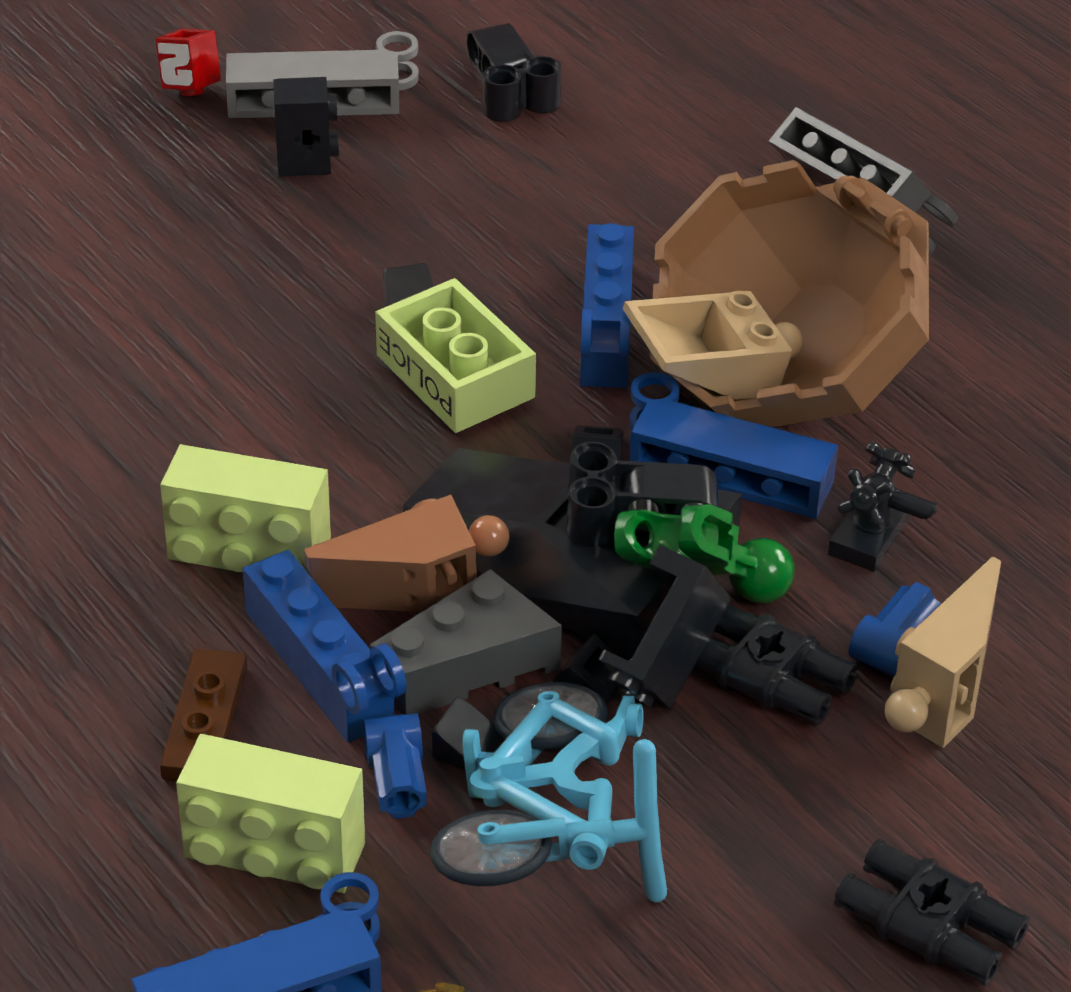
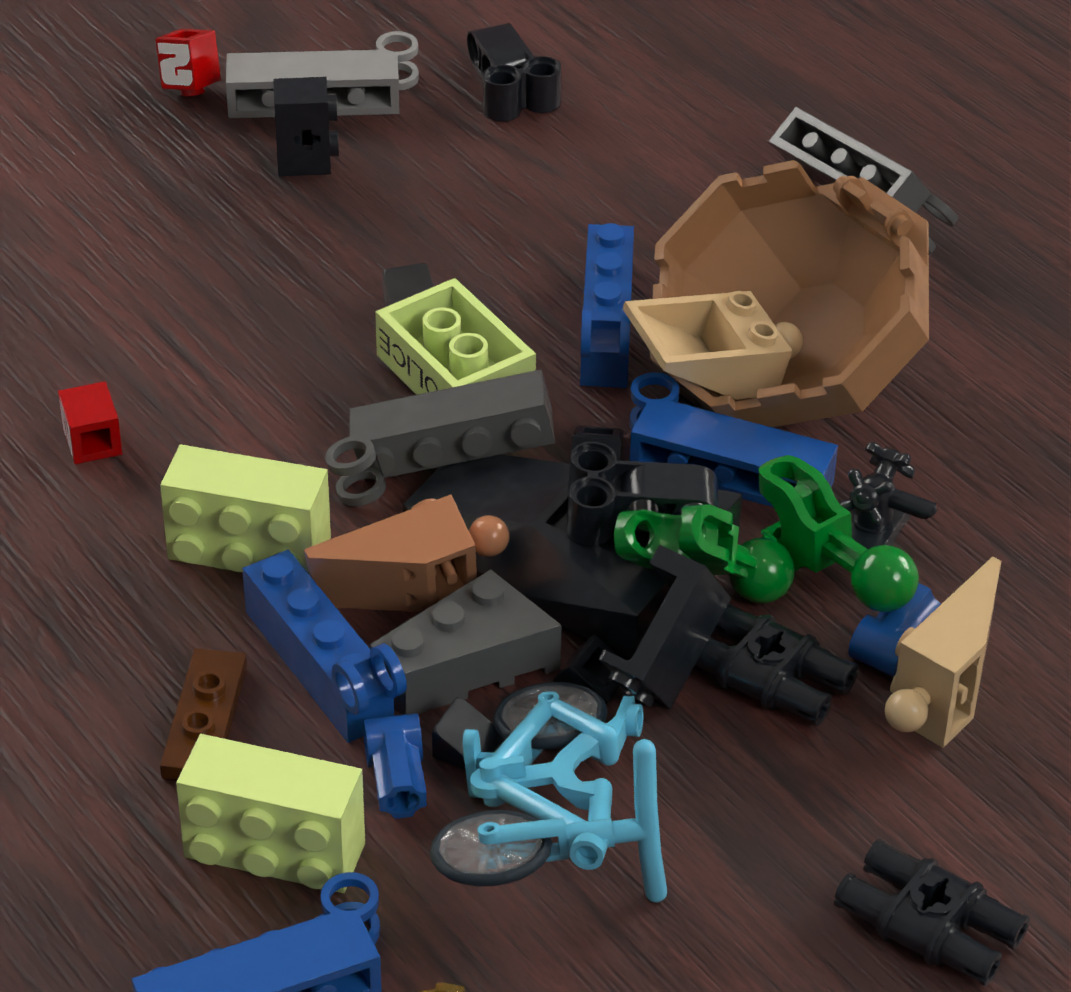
none -> red brick [58,381,123,465]
none -> dark grey hinge [325,369,555,506]
none -> green piece [758,455,919,613]

